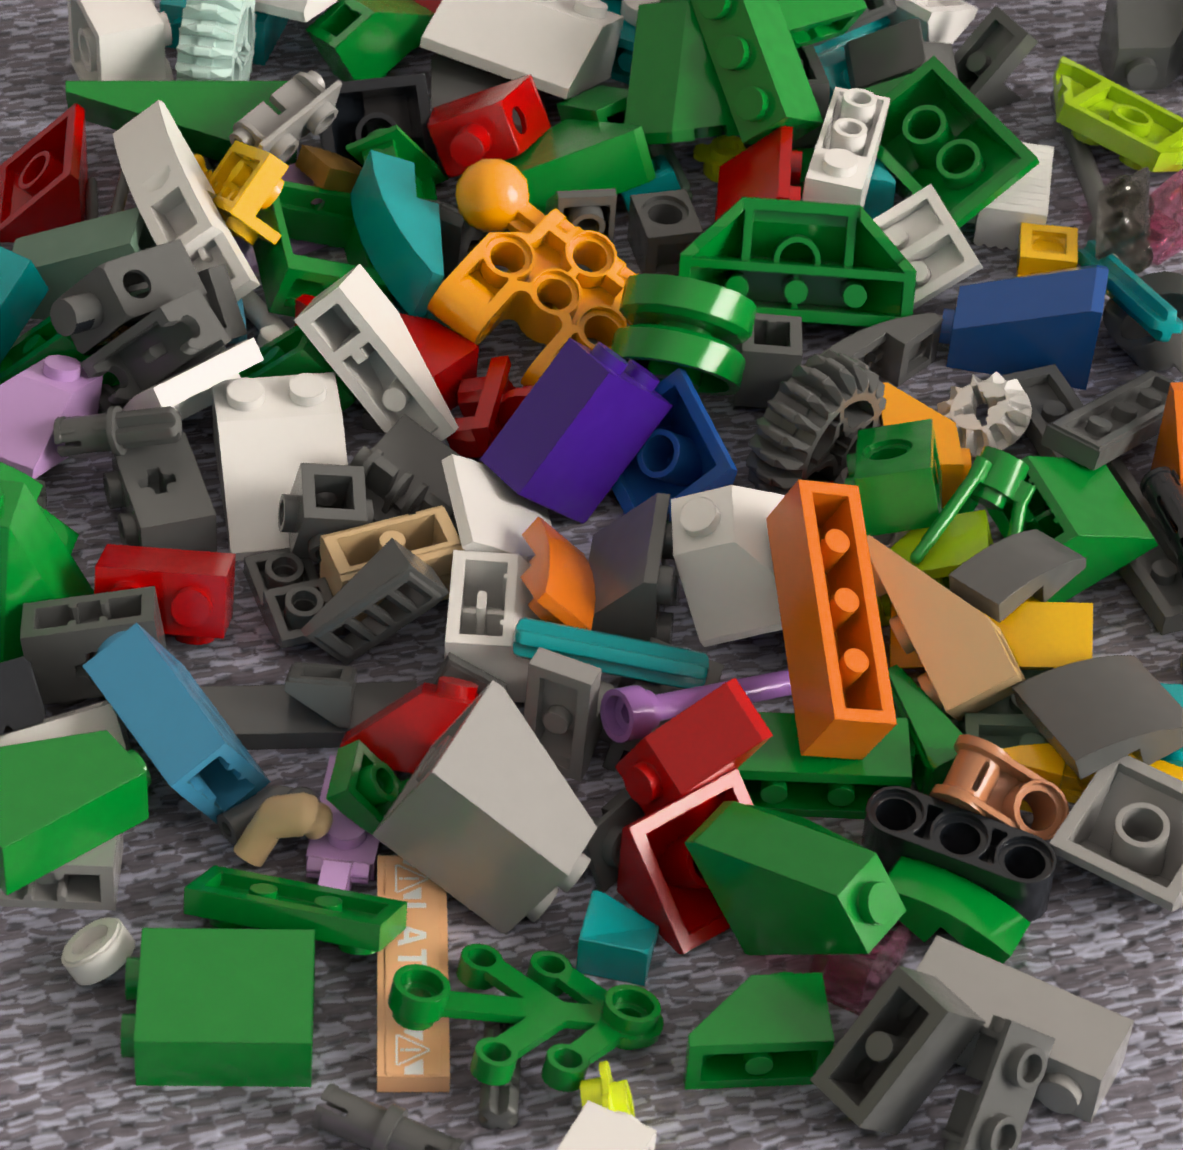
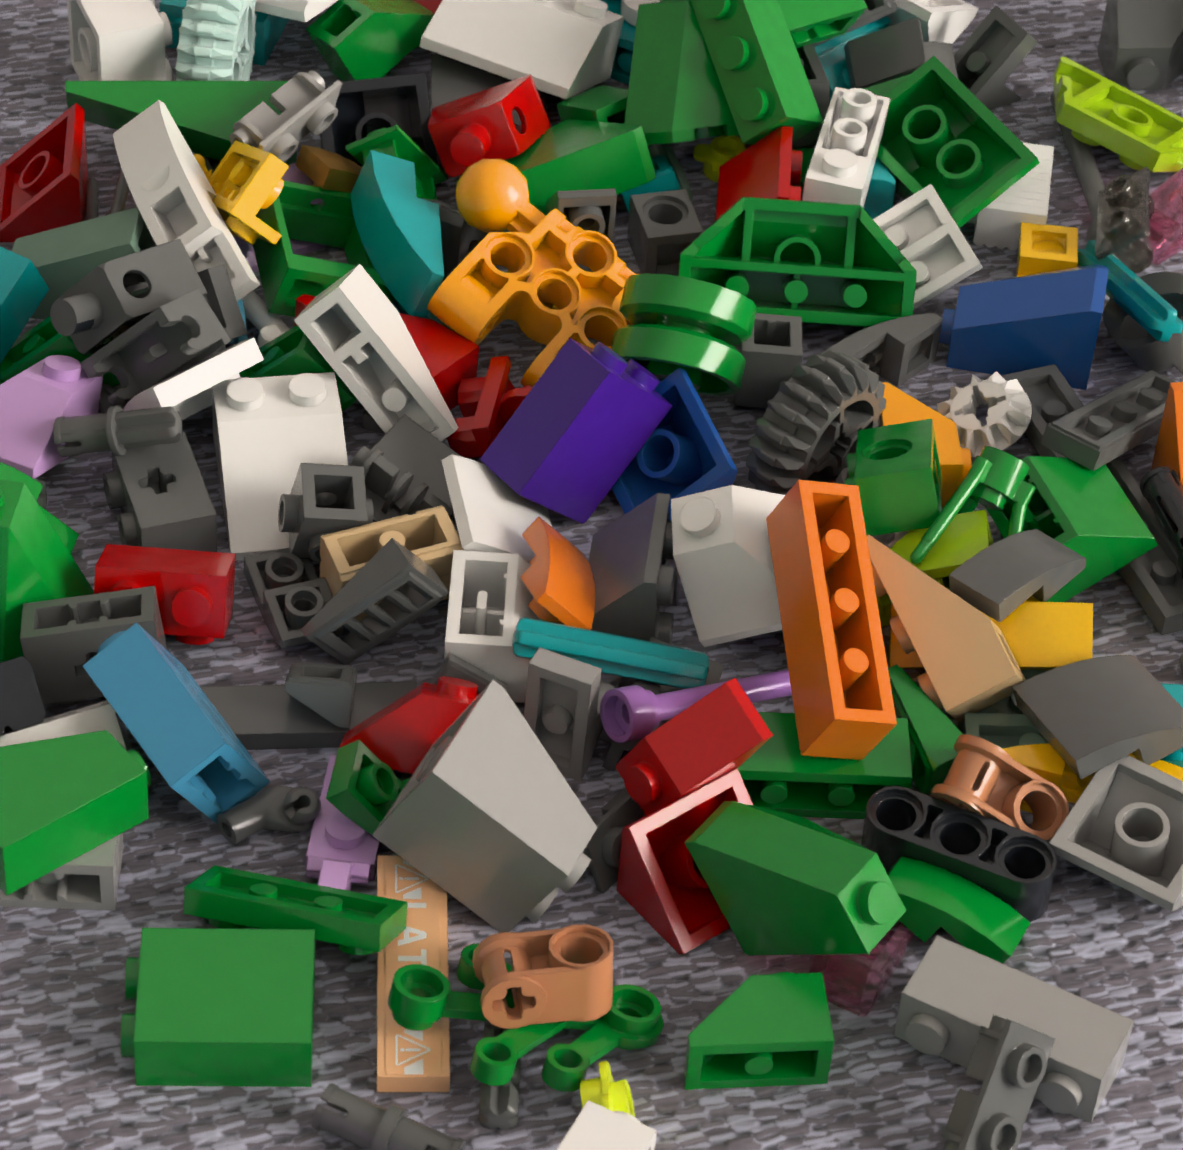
white tile [61,917,135,985] -> none
tan arm [233,792,333,867] -> none
teal slope [576,890,659,986] -> none
dark grey brick [810,965,985,1135] -> none
none -> nougat piece [472,924,613,1029]

